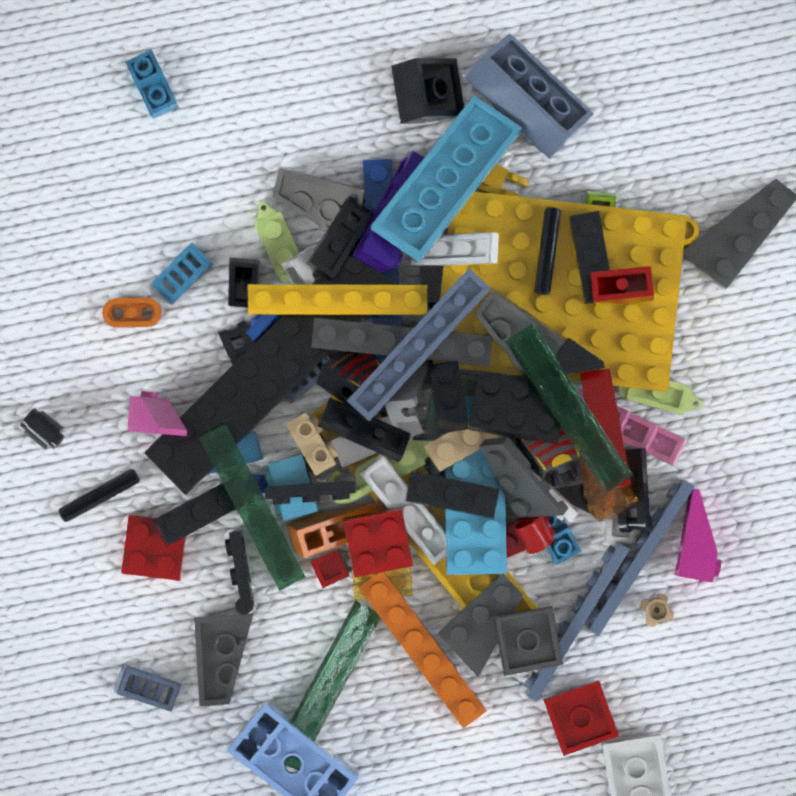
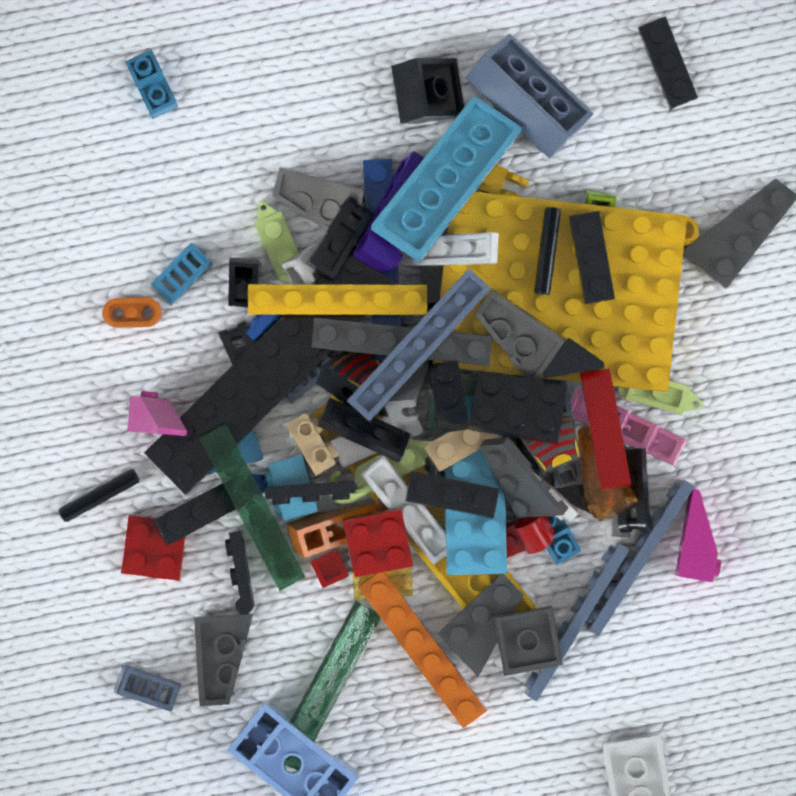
black brick [20,408,65,450] -> none
clear green plate [505,324,632,493] -> none
red plate [543,680,619,756] -> none
red slope [590,266,654,304] -> none
tan plate [640,593,674,627] -> none
none -> black plate [637,16,698,110]

